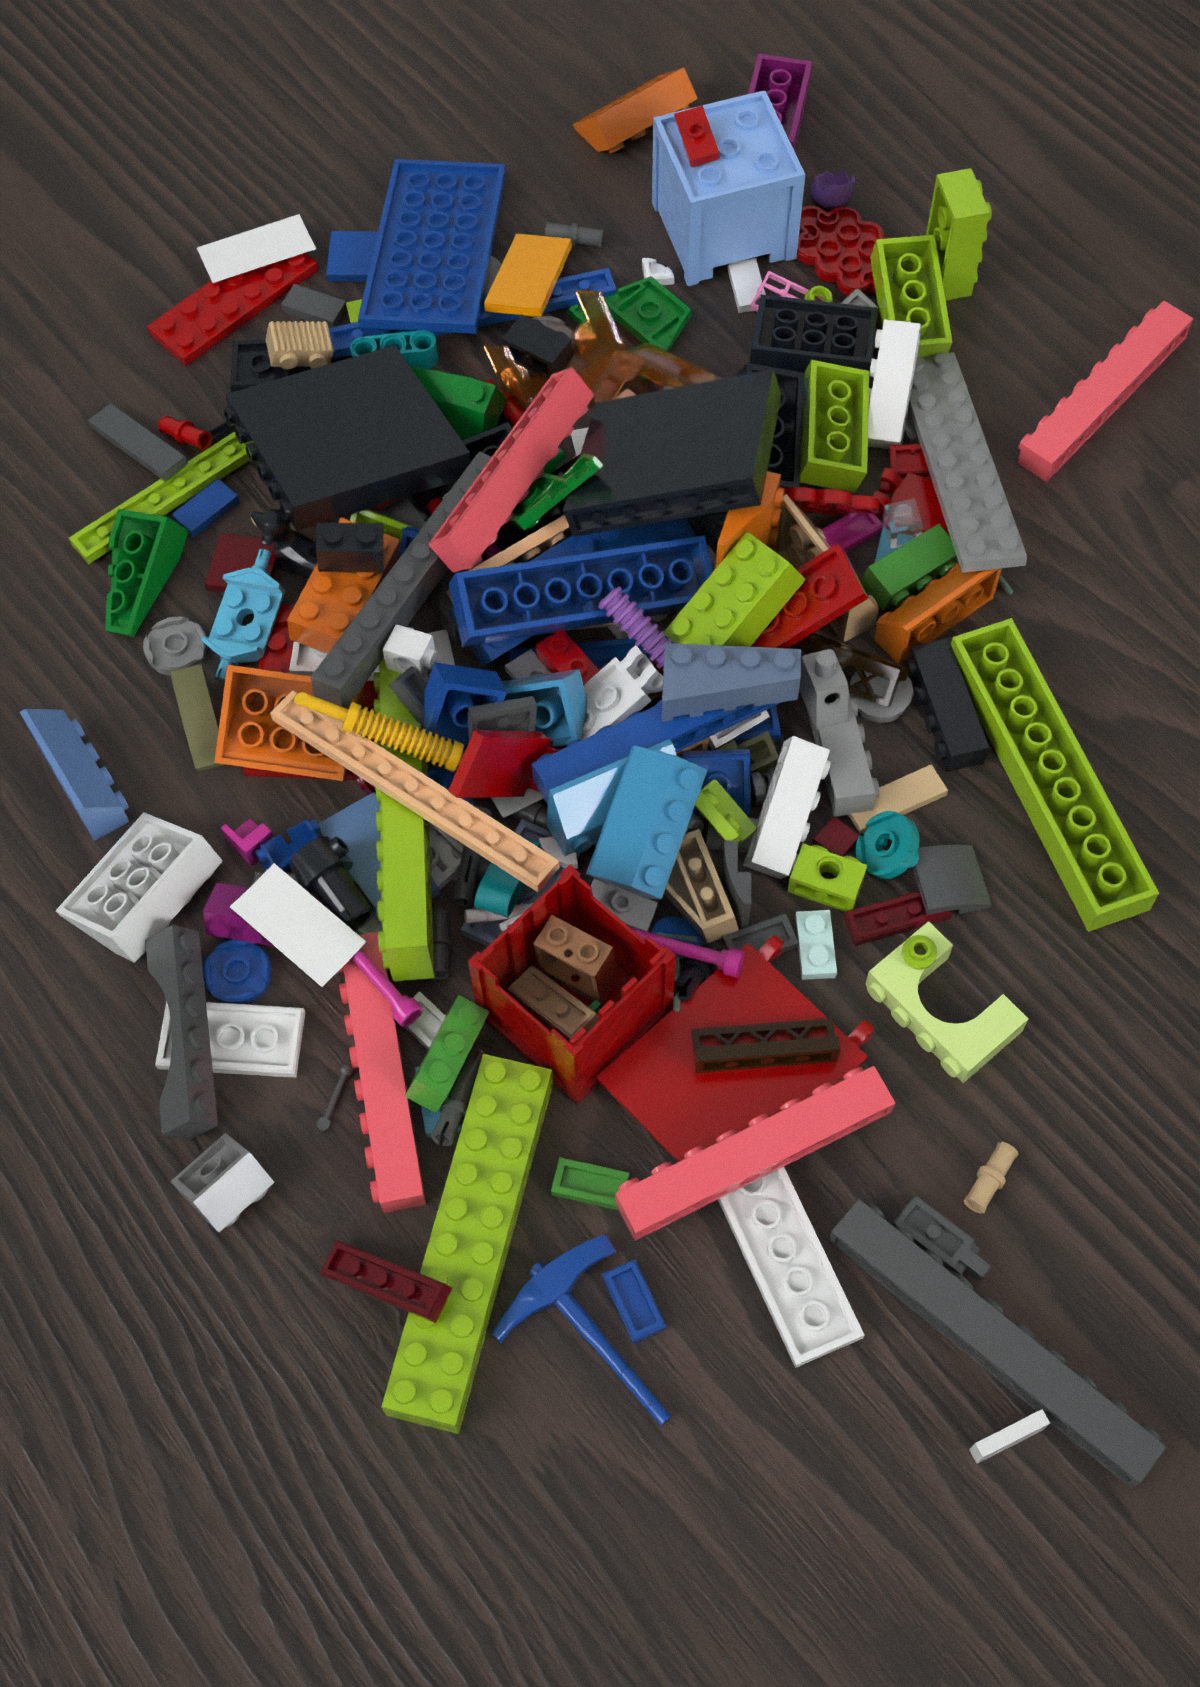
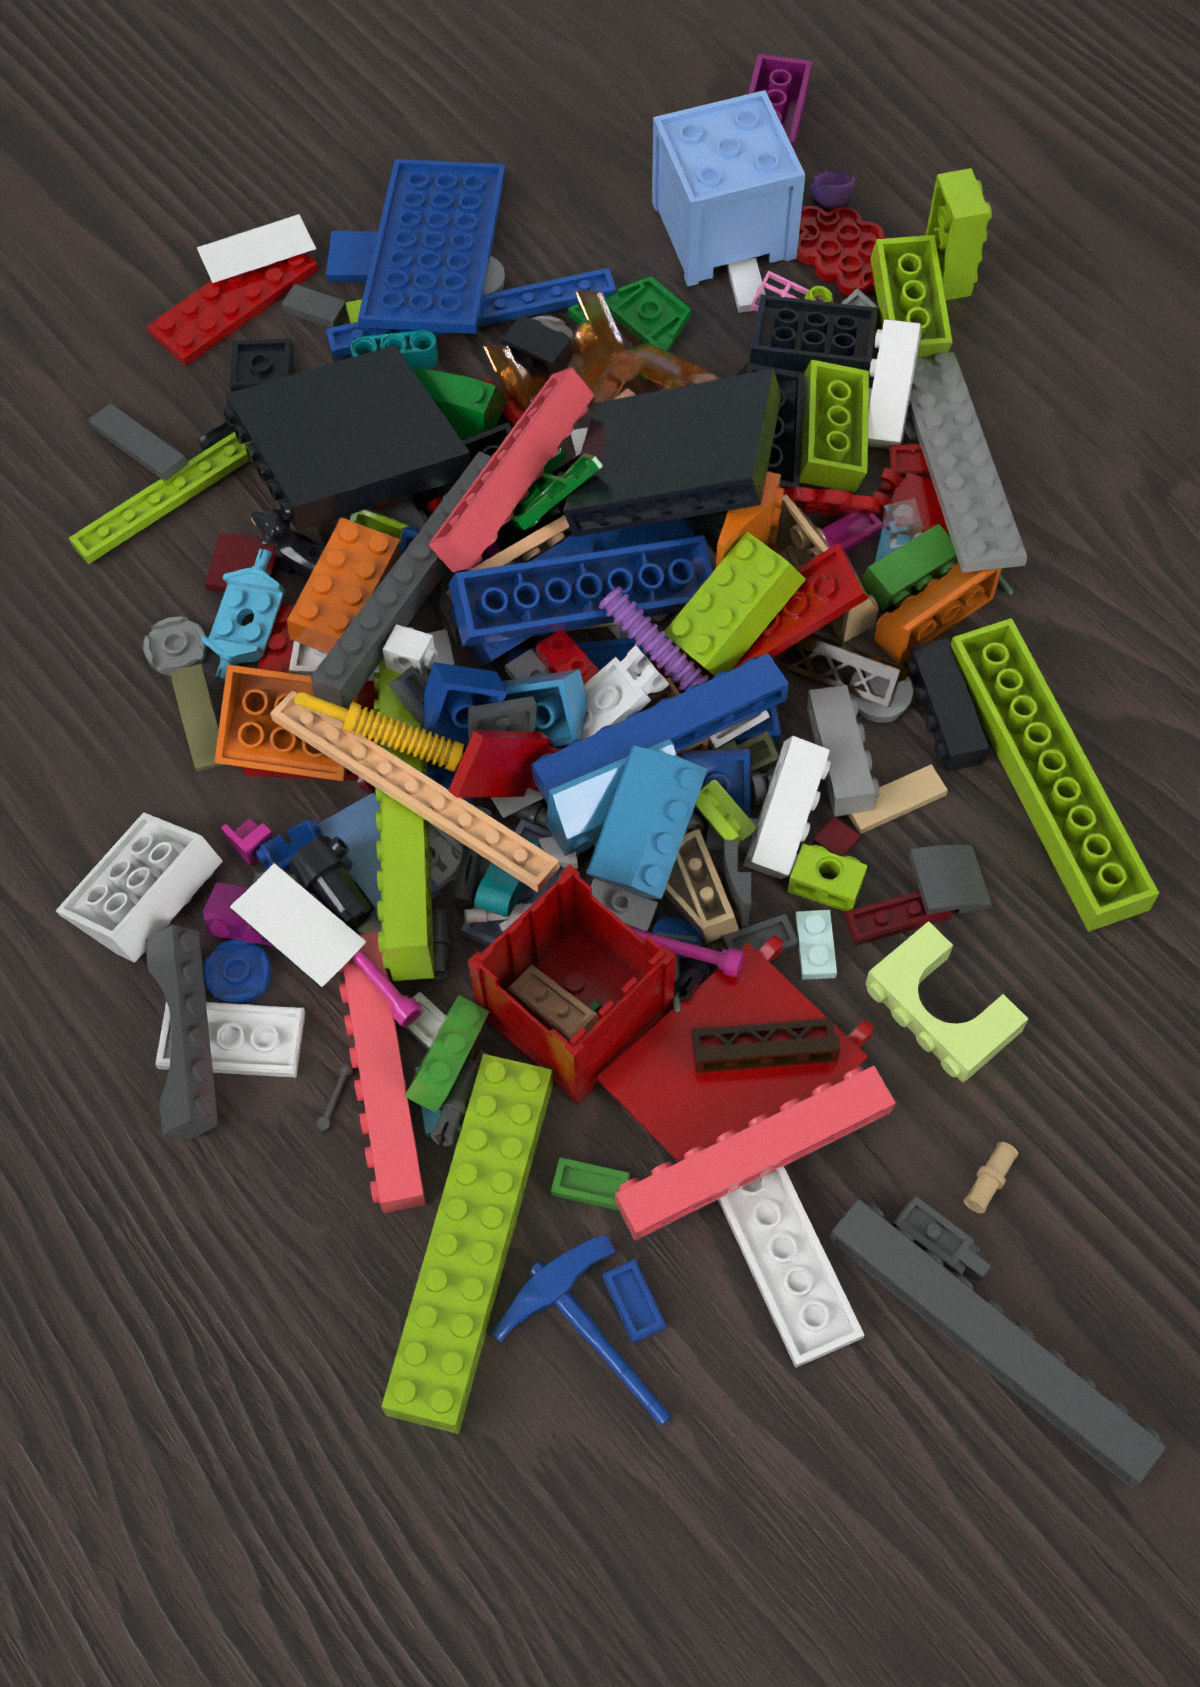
medium blue slope [20,709,129,841] -> none
green wedge [105,509,189,637] -> none
red pin [158,415,212,450] -> none
slope [170,1133,274,1232] -> none
blue tile [172,479,240,538] -> none
tan brick [266,321,334,369] -> none
black brick [316,523,384,572] -> none
dark red tile [320,1240,453,1324] -> none
light orange tile [484,233,572,317] -> none
medium nougat window [533,915,620,1005] -> none
dark grey pin [545,221,603,248] -> none
orange slope [573,67,698,154] -> none
white tile [642,258,674,285] -> none
sand blue wedge [661,643,801,722] -> none
red plate [674,105,720,168] -> none
light grey torso [799,649,848,729] -> none
teal plate [856,811,920,879] -> none
lime plate [902,935,937,970] -> none
white tile [969,1409,1050,1464] -> none
coral brick [1017,301,1193,482] -> none

